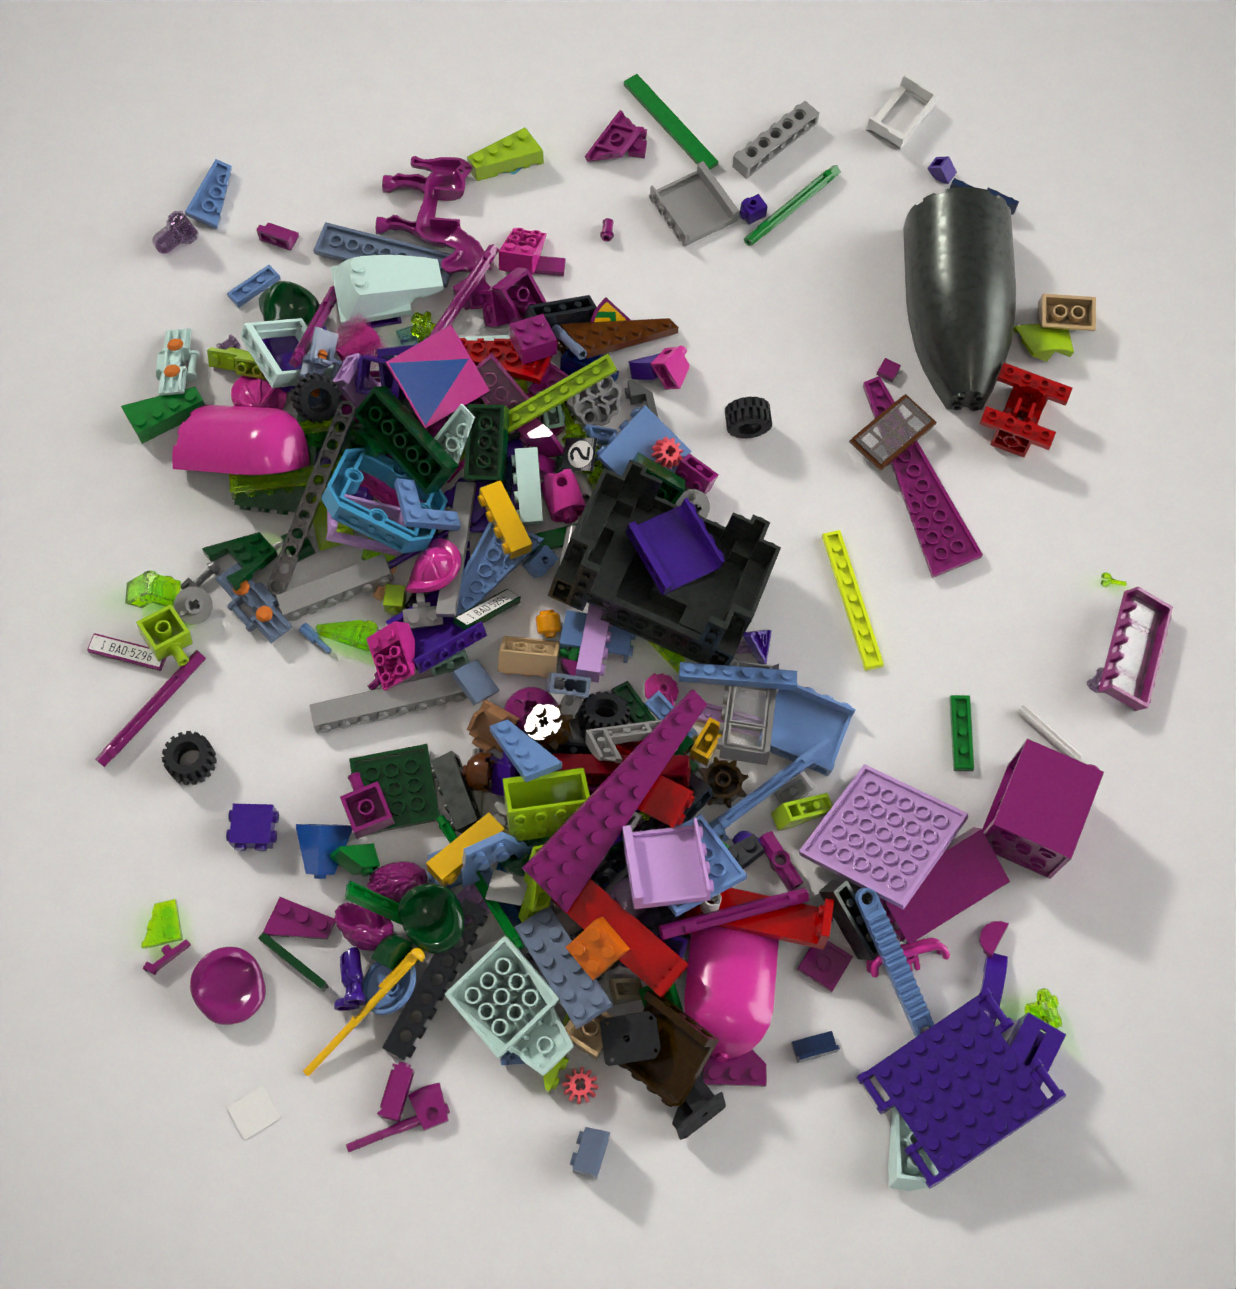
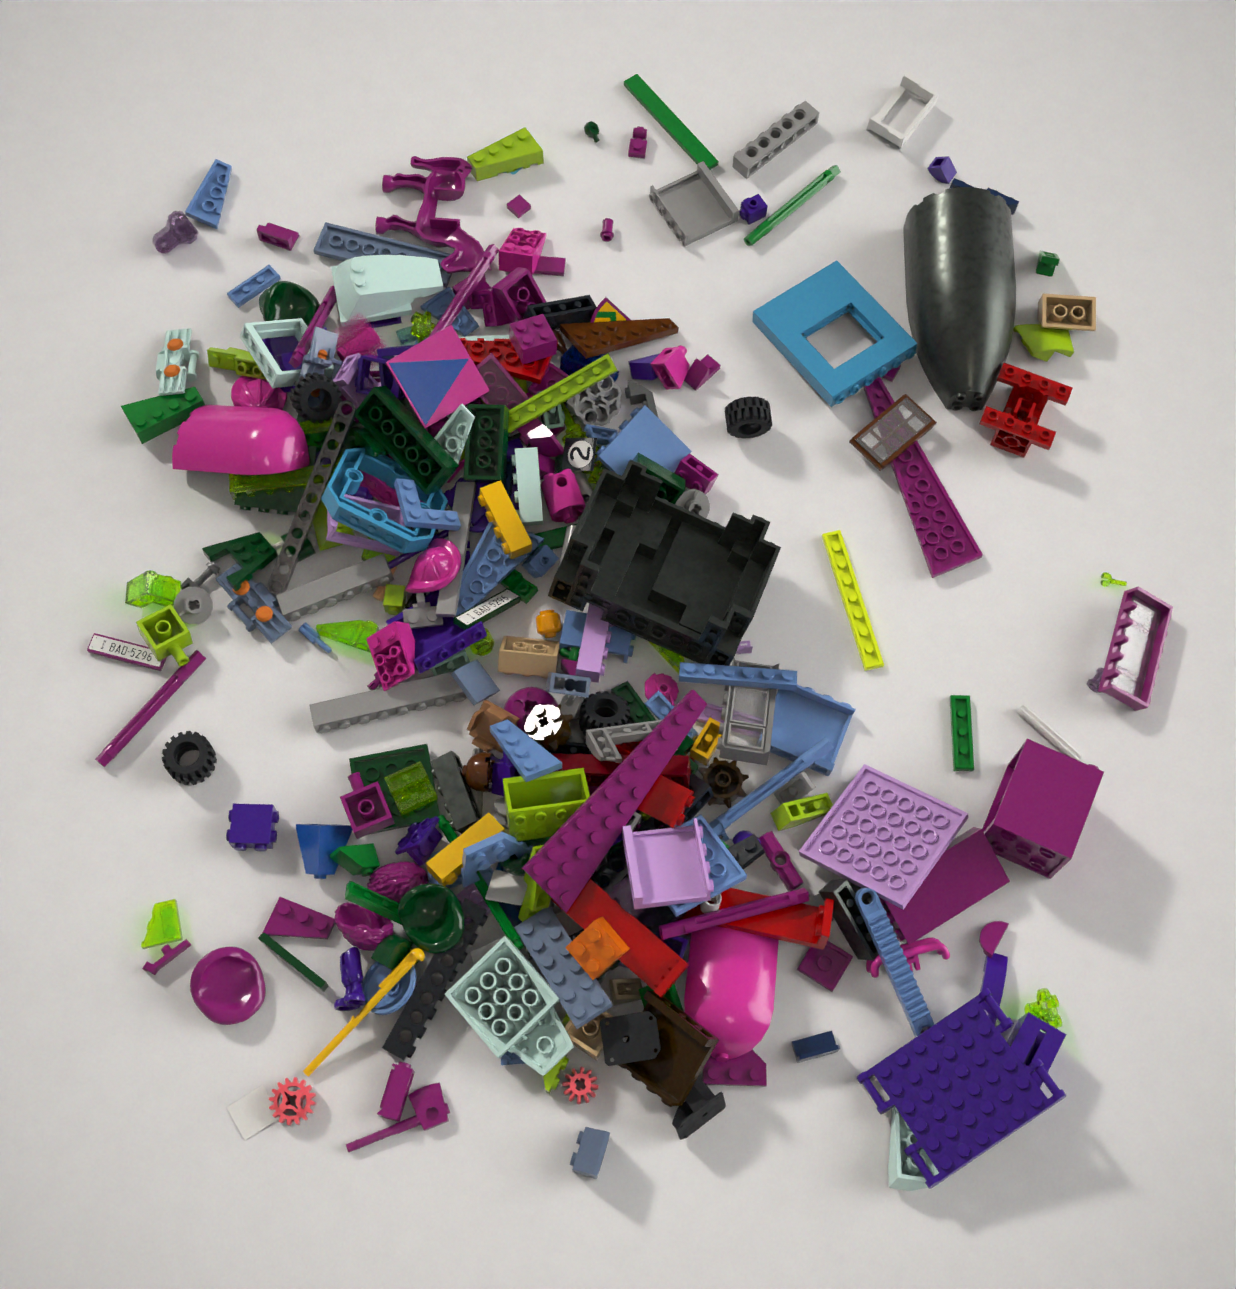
clear purple bush [216,334,241,350] -> none
sand blue piece [551,325,587,360] -> none
magenta wing [585,110,640,162] -> none
dark purple panel [625,498,725,596] -> none
coral gear [651,437,683,469] -> none
dark purple wing [743,630,772,665] -> none
none -> coral gear [269,1077,316,1126]
none -> clear neon green slope [384,761,438,816]
none -> dark purple bracket [395,816,443,866]
none -> medium blue wing [420,287,479,337]
none -> clear neon green head [469,628,495,656]
none -> green slope [500,569,539,604]
none -> magenta tile [507,194,531,218]
none -> dark green piece [584,121,600,143]
none -> magenta slope [684,354,721,391]
none -> dark azure panel [752,260,918,407]
none -> green slope [1036,250,1060,277]

